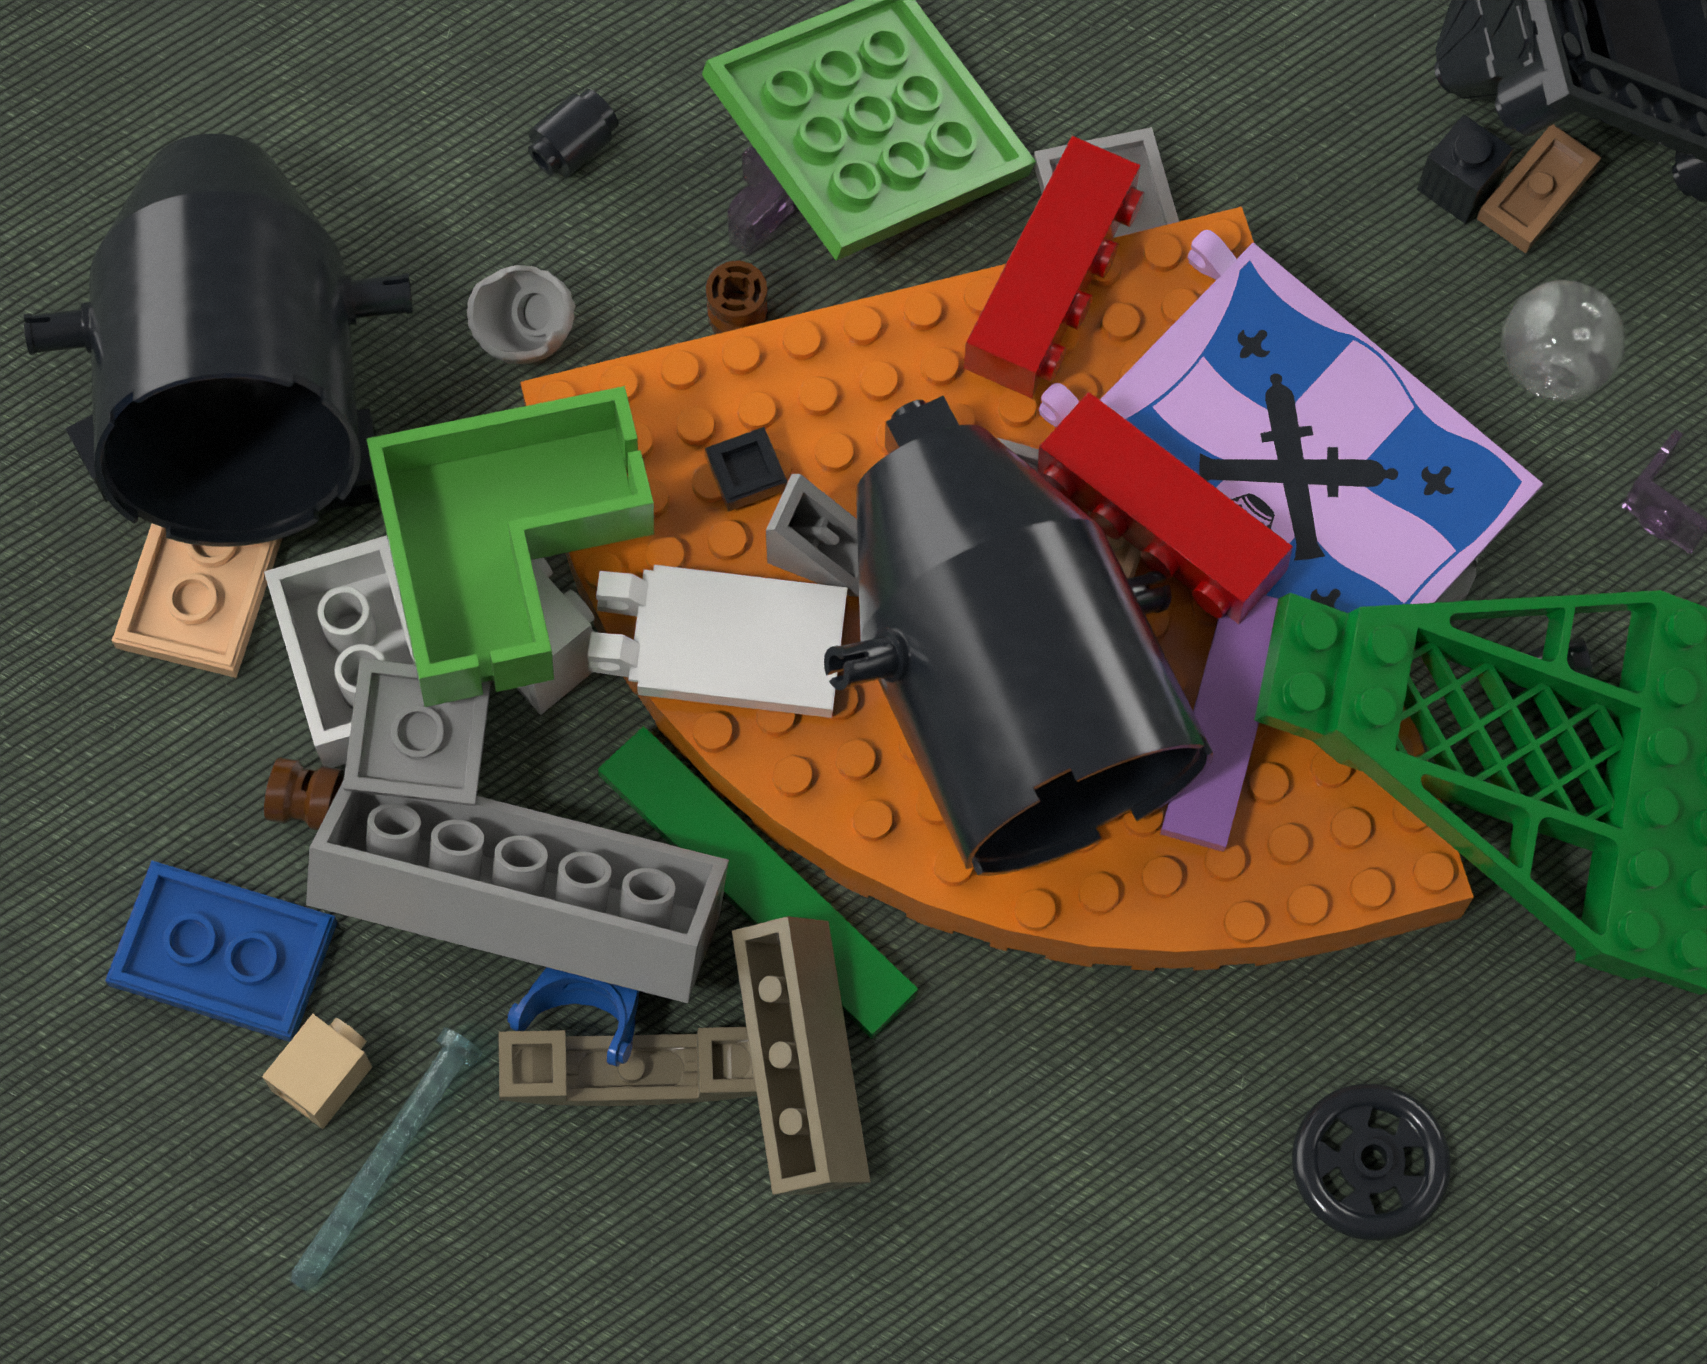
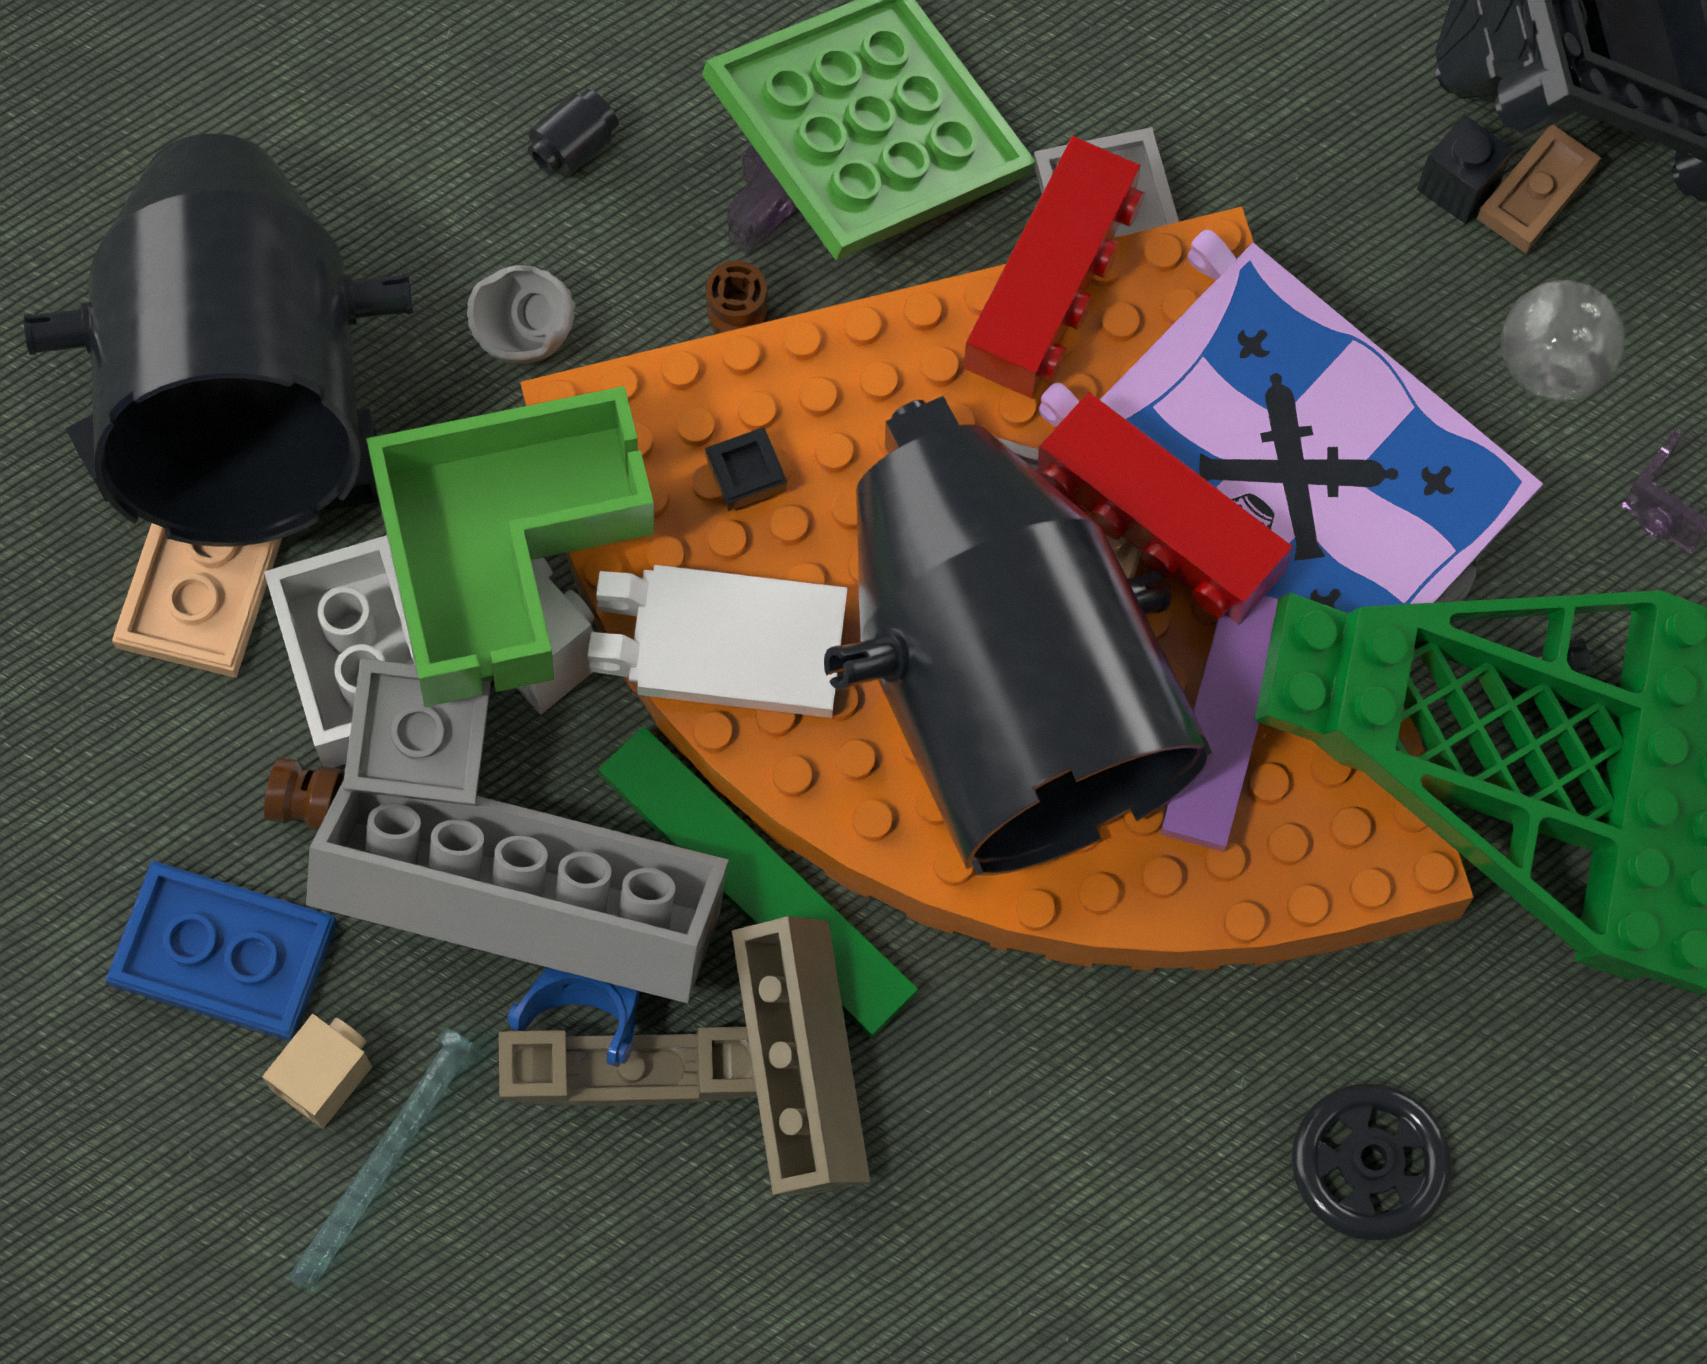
light grey slope [766,474,859,597] -> none

